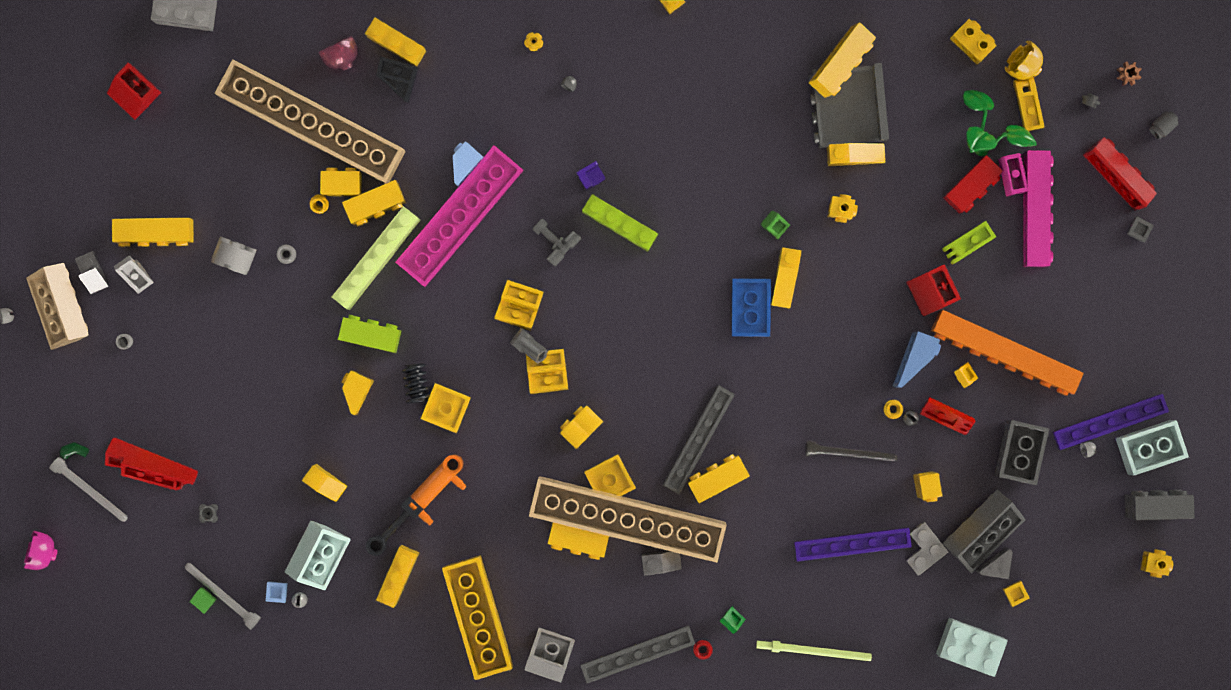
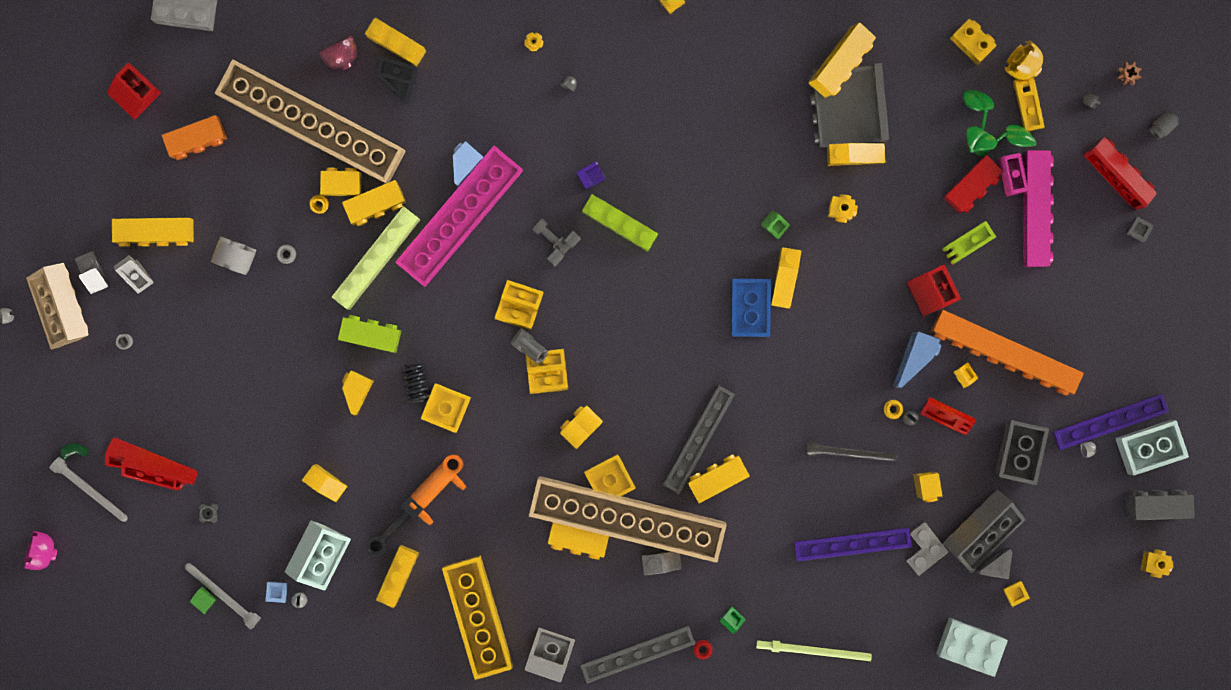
none -> orange brick [162,115,227,160]

